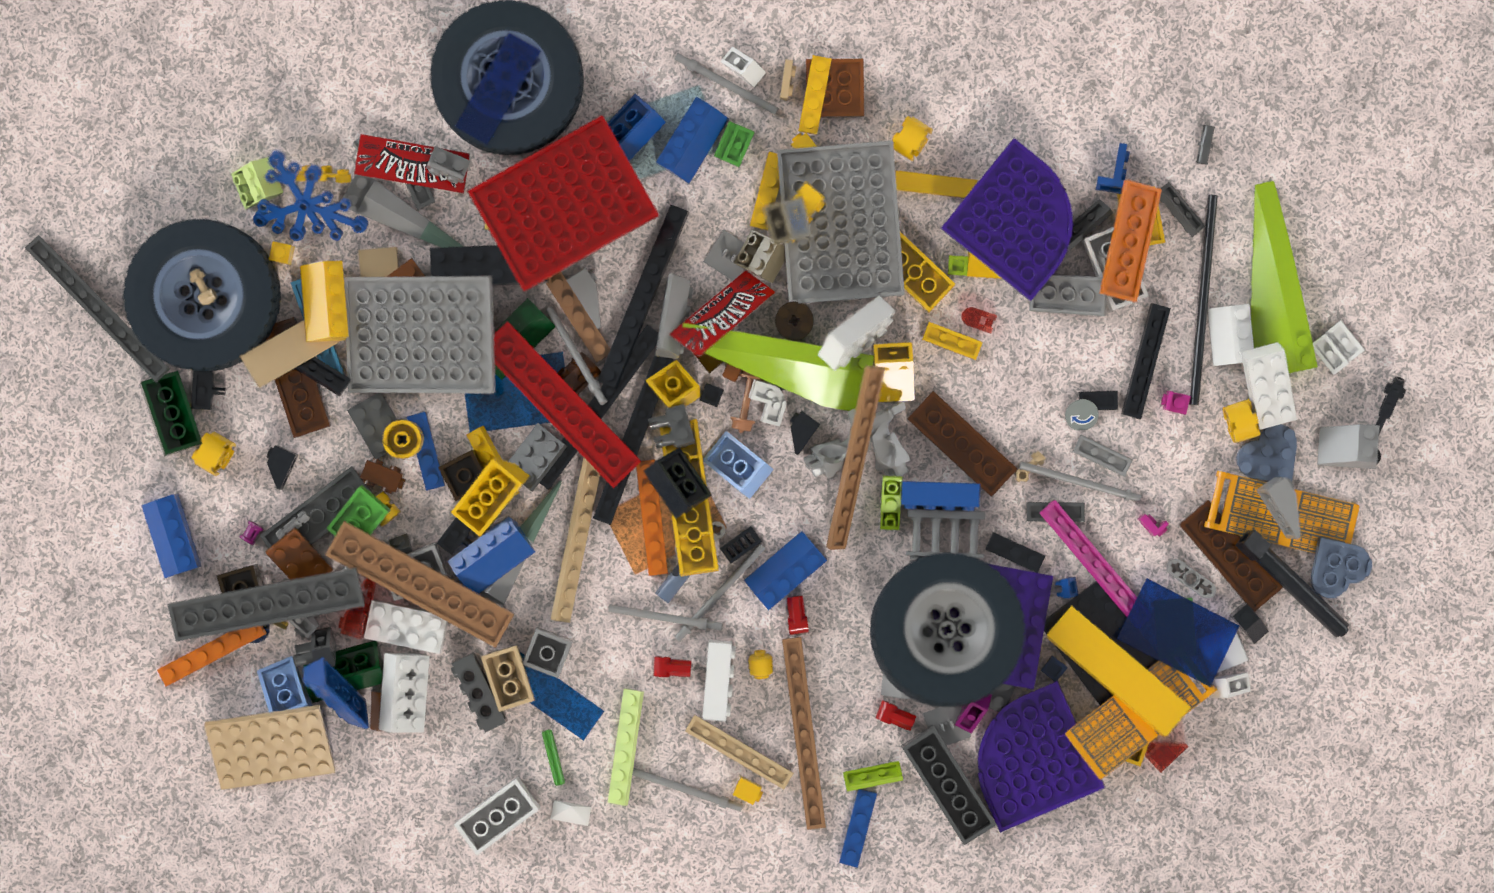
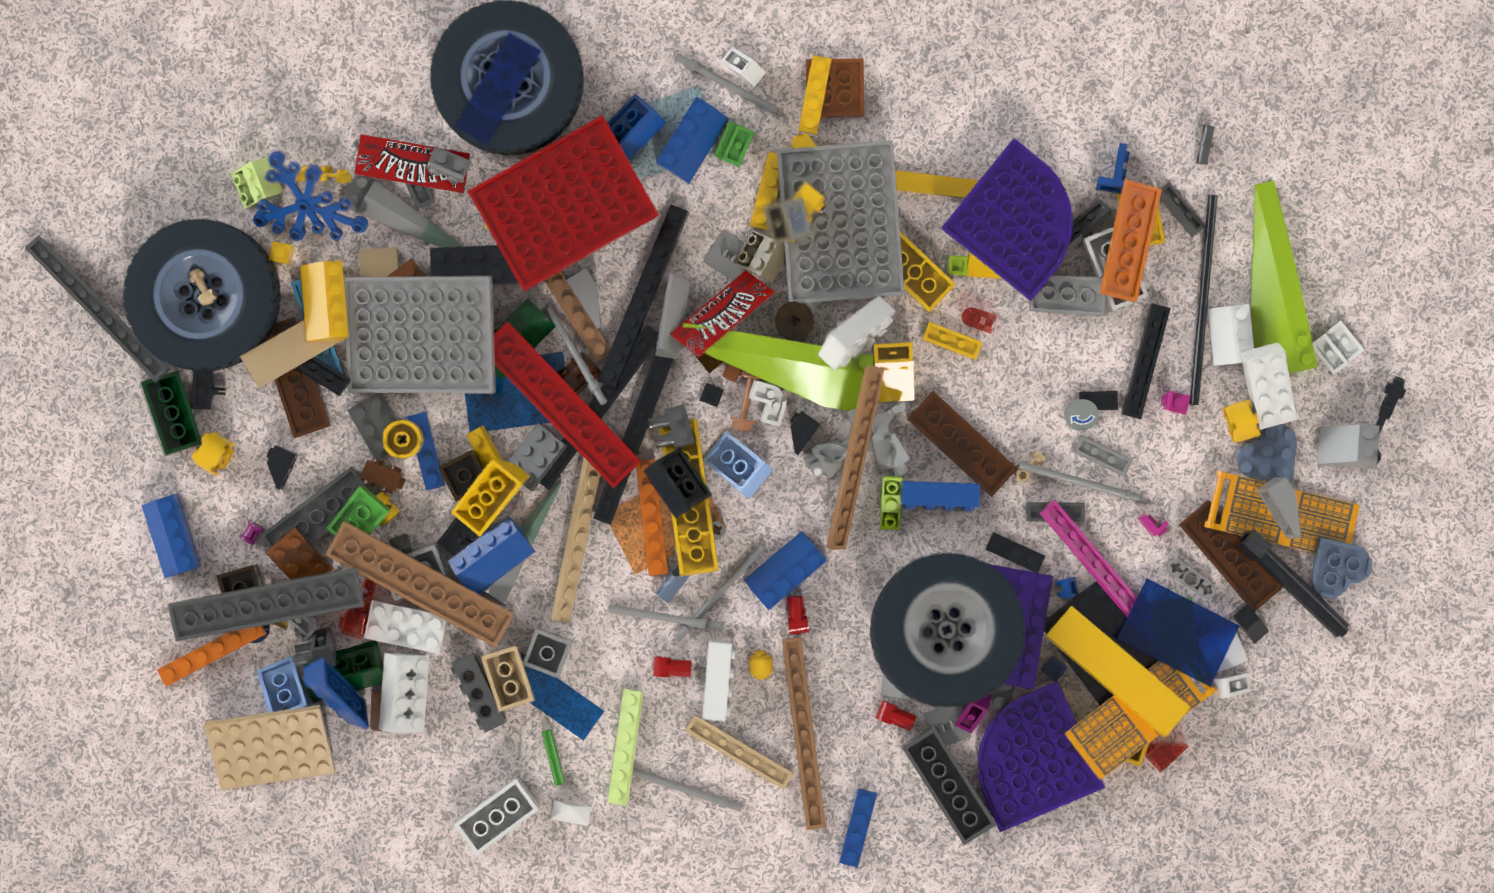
light grey axle [276,510,310,540] -> none
yellow slope [646,360,700,408] -> none
black slope [720,526,762,564] -> none
yellow brick [733,776,763,805] -> none
tan plate [780,59,796,101] -> none
lime plate [843,761,903,792] -> none
yellow brick [892,116,933,161] -> none
light grey fence [906,509,985,560] -> none

